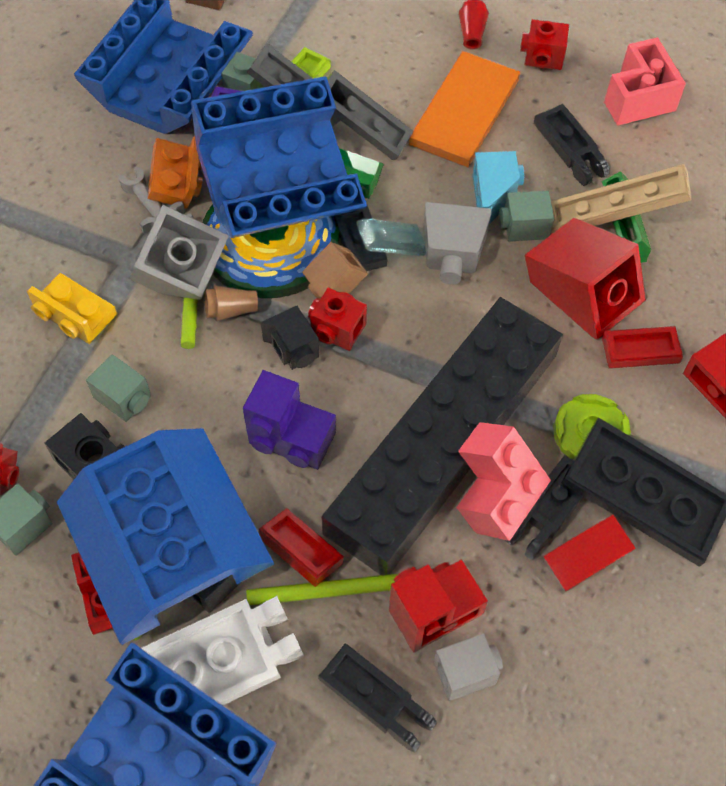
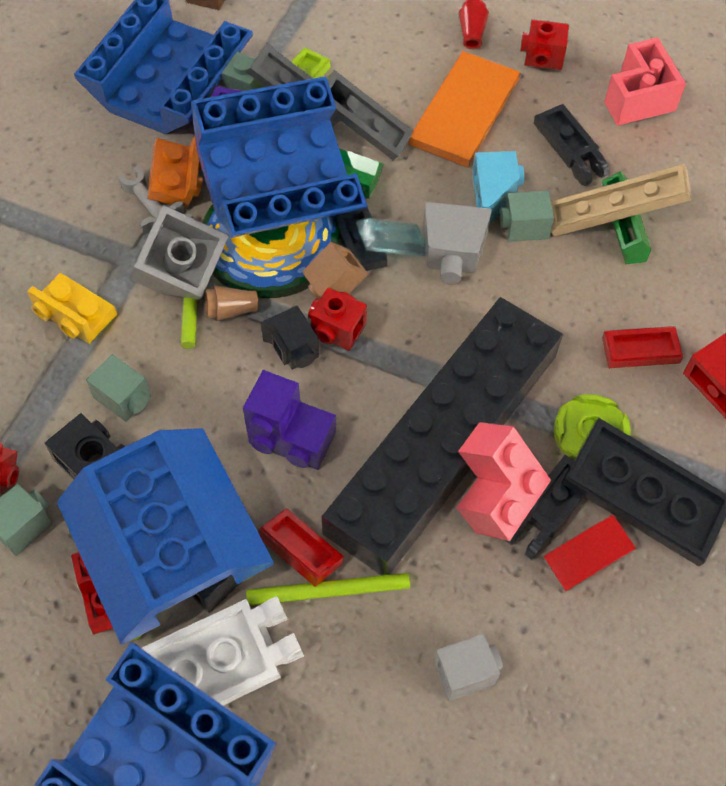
black hinge [318,643,437,752] -> none
red brick [389,559,488,653] -> none
red slope [525,218,646,340] -> none

